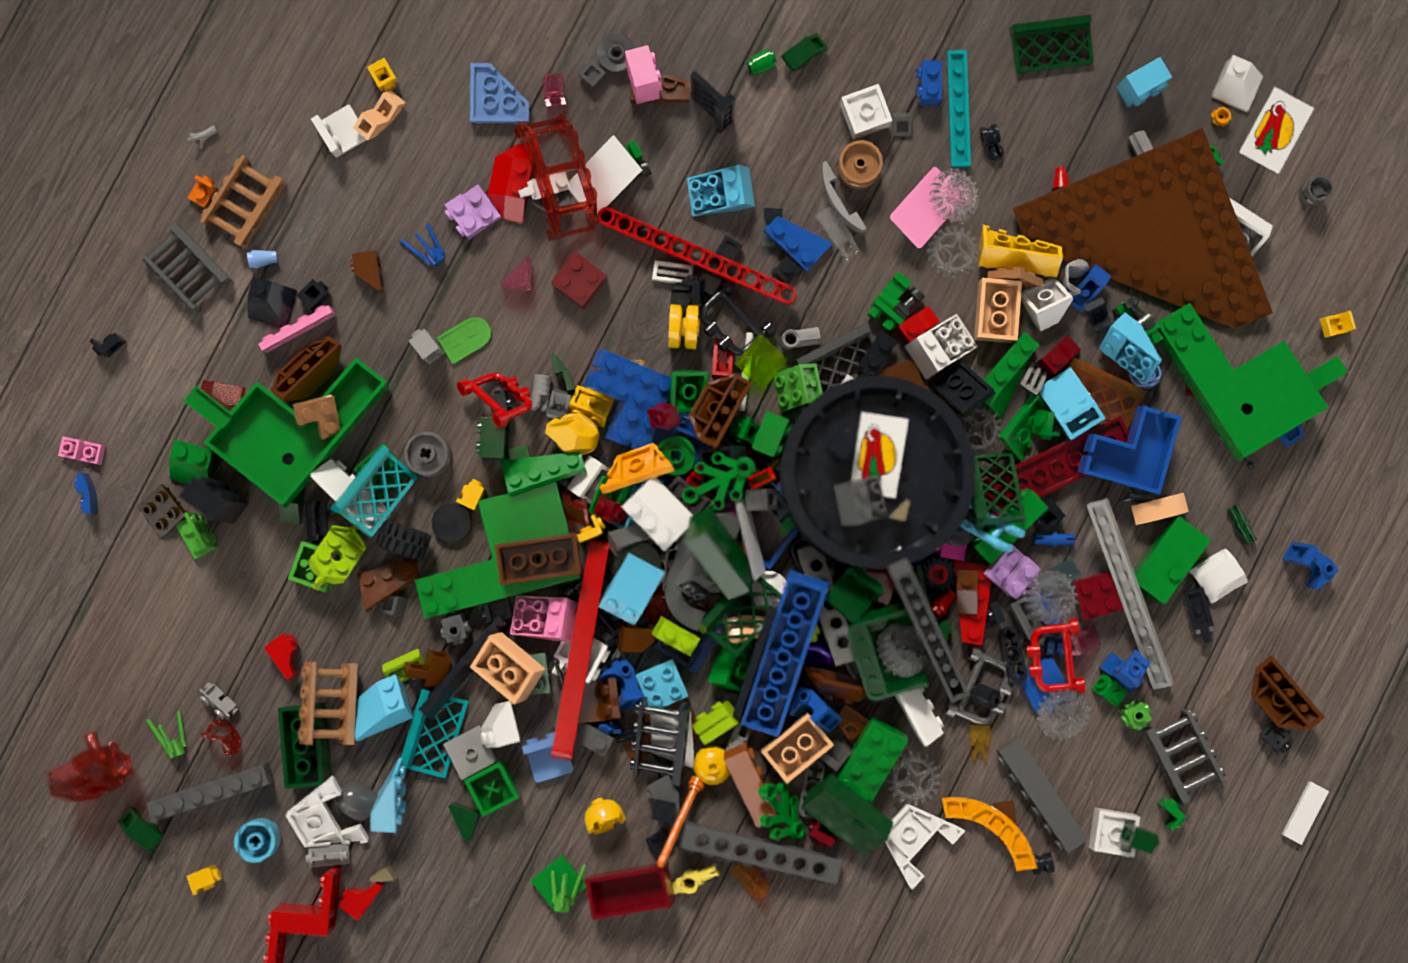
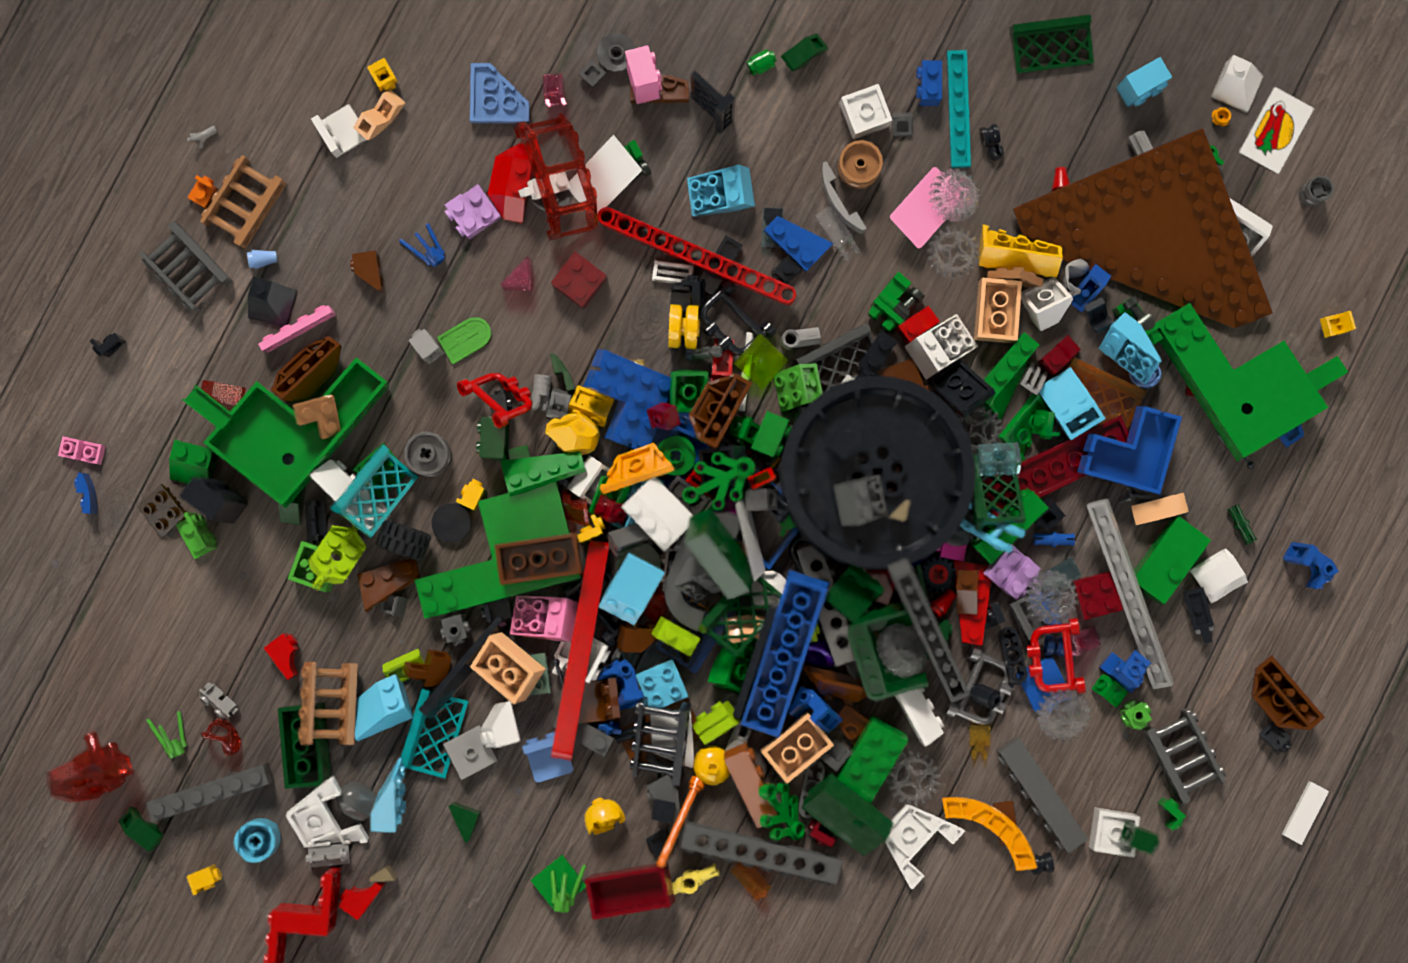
black brick [296,279,330,312] -> none
green brick [464,759,521,817] -> none
sticker [851,412,908,498] -> none
none -> dark grey axle [685,345,723,361]
none -> clear light blue brick [976,442,1021,476]

